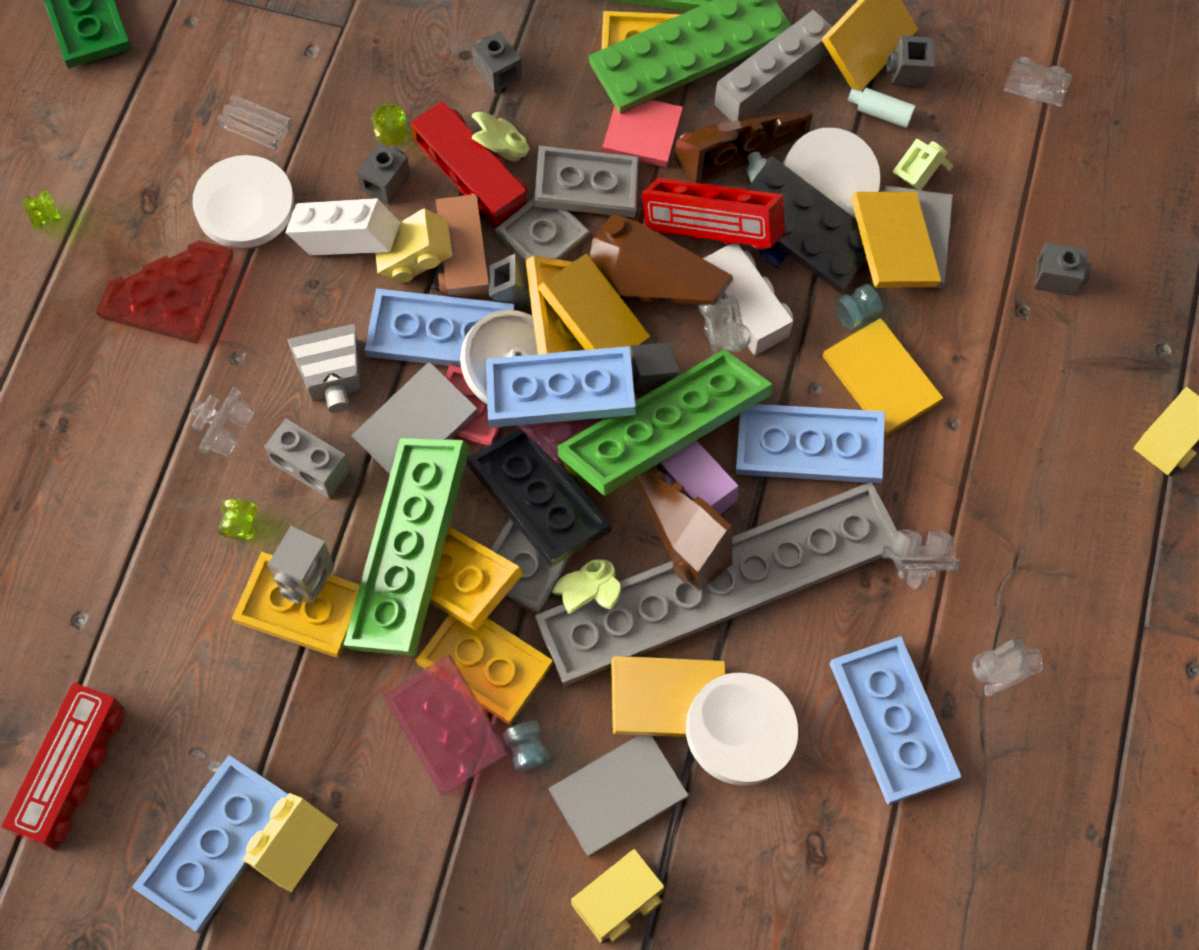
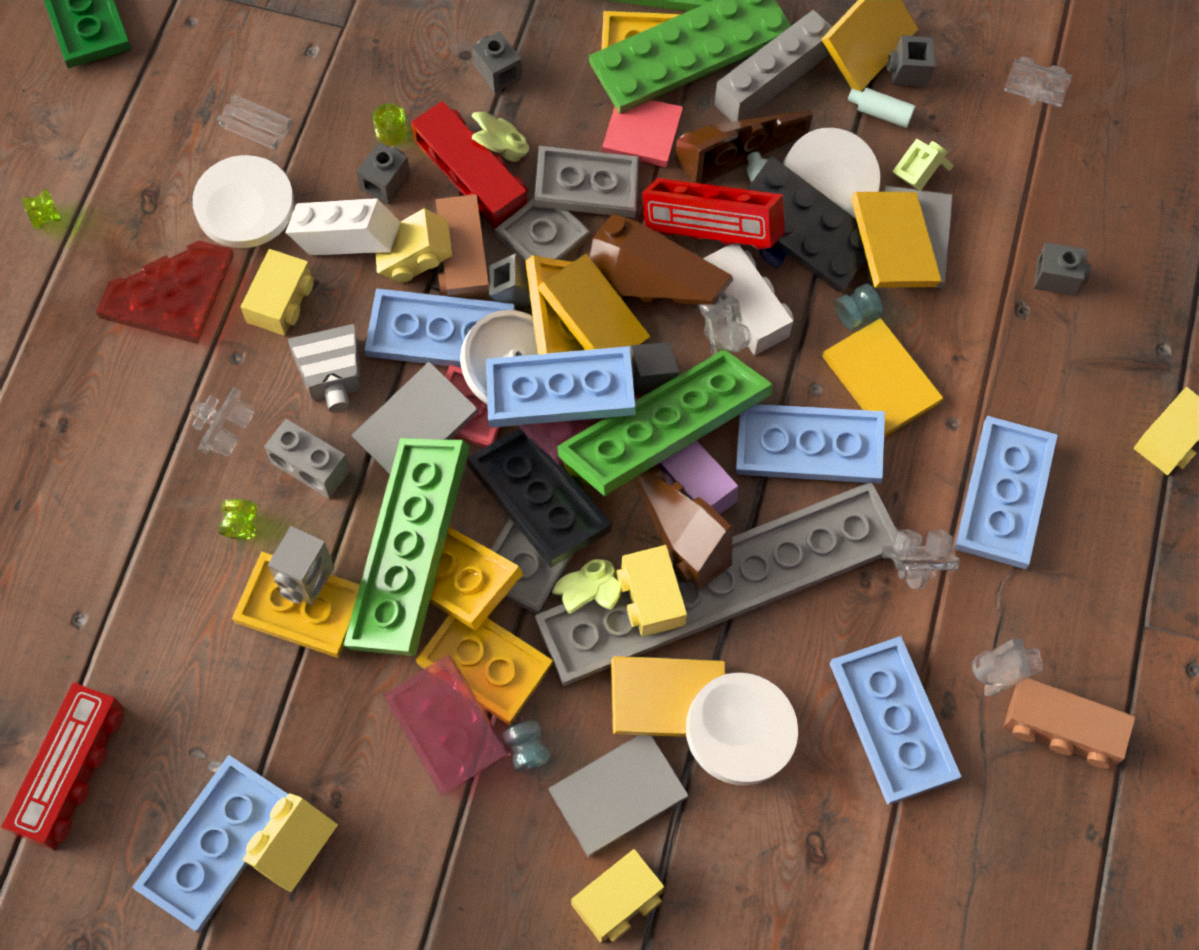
none -> light yellow brick [241,249,314,336]
none -> light yellow brick [617,545,687,637]
none -> light blue plate [954,416,1058,569]
none -> nougat brick [1003,677,1136,769]

